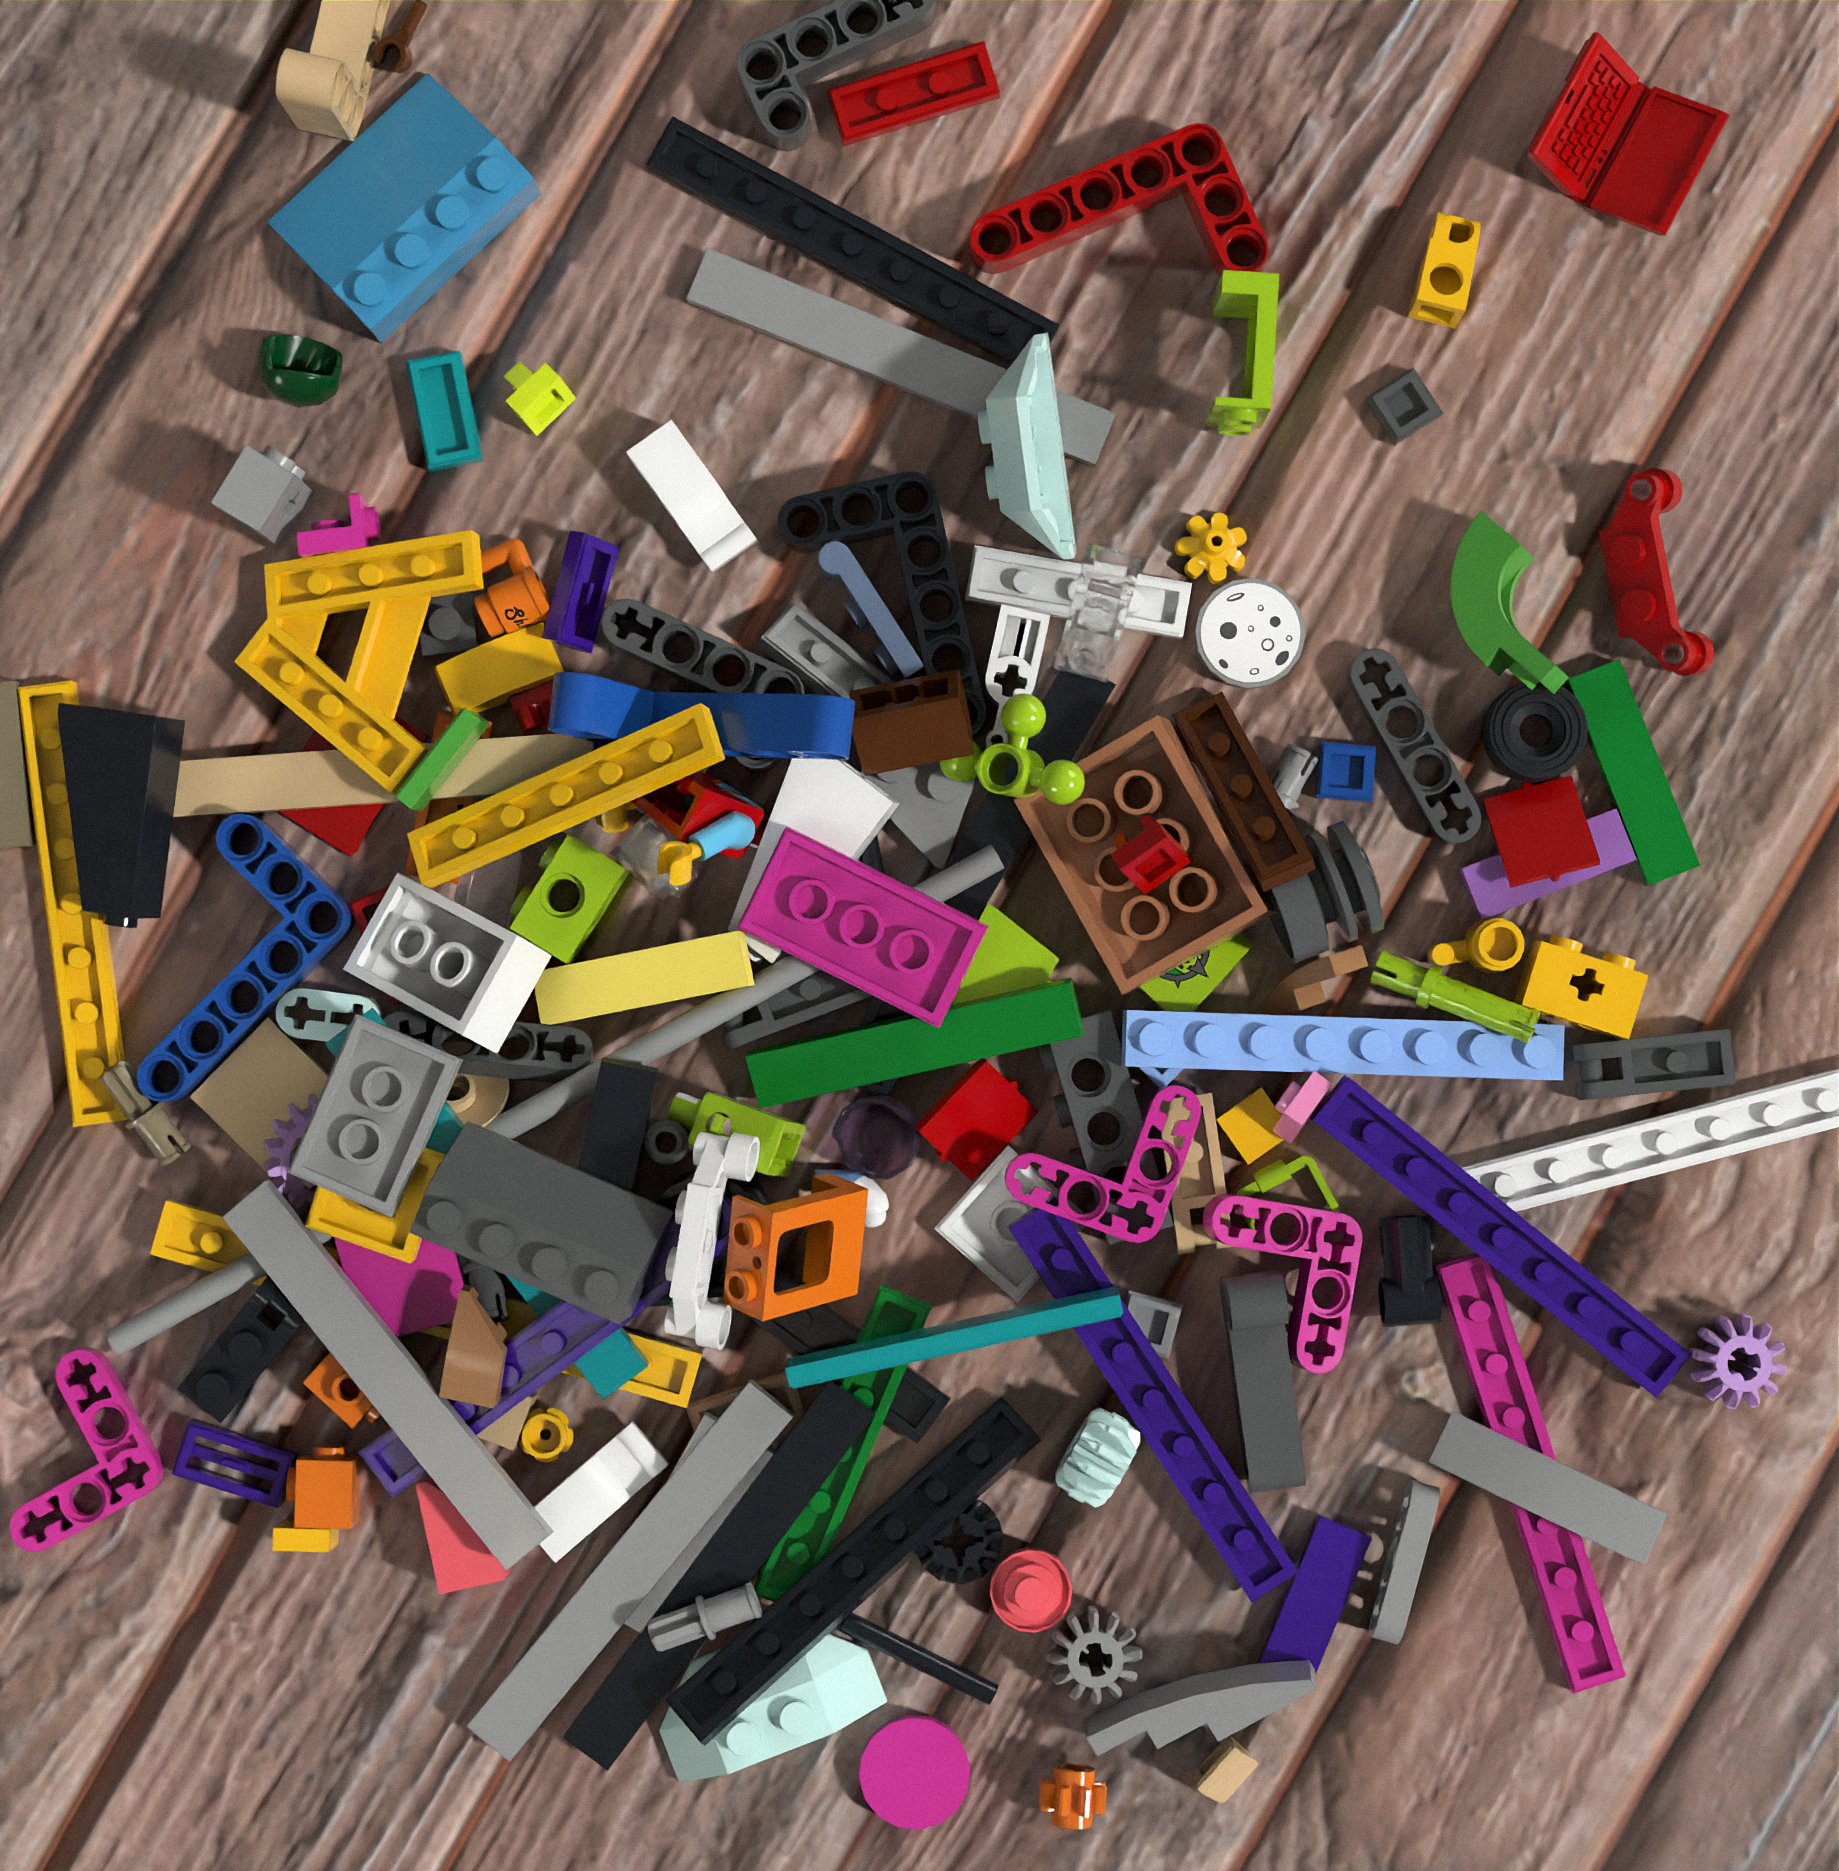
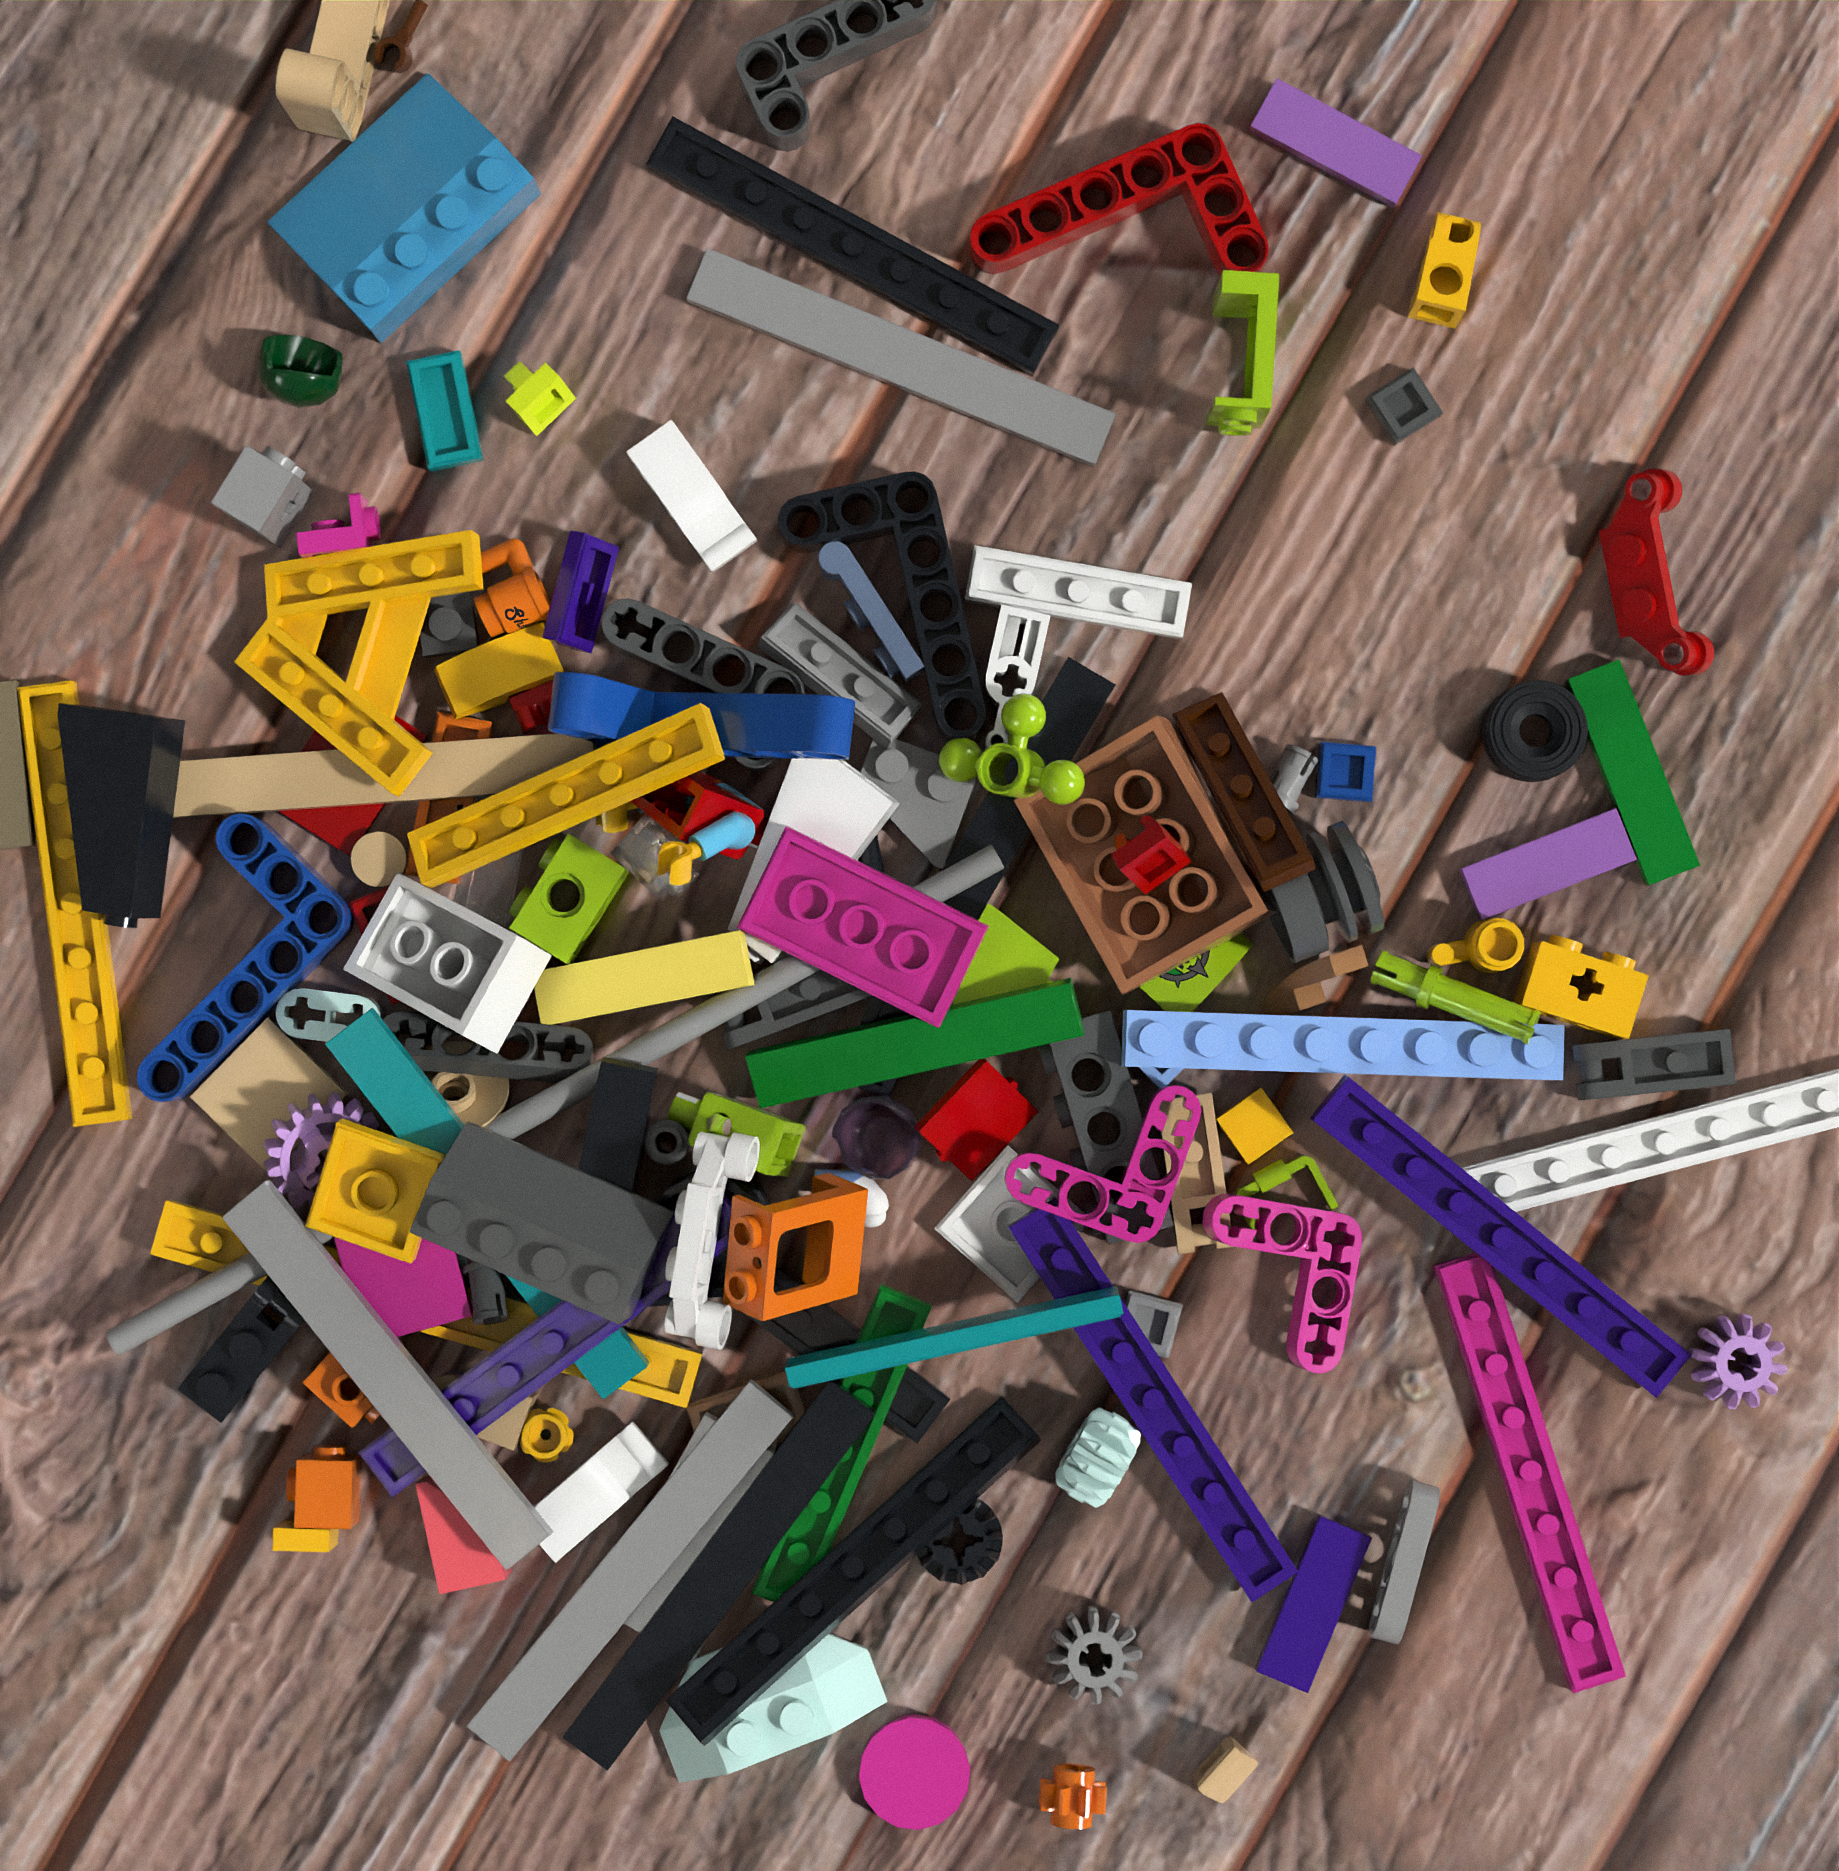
dark pink beam [10,1347,164,1552] -> none
dark tan axle [100,1061,191,1167] -> none
dark purple tile [172,1419,298,1508] -> none
light grey tile [287,1014,463,1217] -> none
bright green tile [396,708,490,811] -> none
medium nougat slope [439,1284,508,1409] -> none
light grey axle [647,1582,762,1651] -> none
red tile [826,41,1000,147] -> none
black piece [839,1612,999,1705] -> none
reddish brown brick [849,669,974,776] -> none
light aqua wedge [978,332,1077,560] -> none
coral plate [990,1547,1072,1633] -> none
clear slope [1053,543,1142,682] -> none
light grey slope [1086,1660,1317,1756] -> none
yellow plant [1174,513,1247,584] -> none
white tile [1193,578,1306,690] -> none
dark grey beam [1219,1269,1306,1493] -> none
bright pink plate [1273,1071,1333,1144] -> none
dark grey beam [1347,648,1481,845] -> none
black piece [1378,1215,1442,1327] -> none
light grey slope [1429,1411,1668,1565] -> none
bright green arch [1451,511,1569,694] -> none
red piece [1483,776,1600,888] -> none
red piece [1527,32,1730,236] -> none
none -> tan tile [351,832,408,888]
none -> medium lavender tile [1249,78,1422,208]

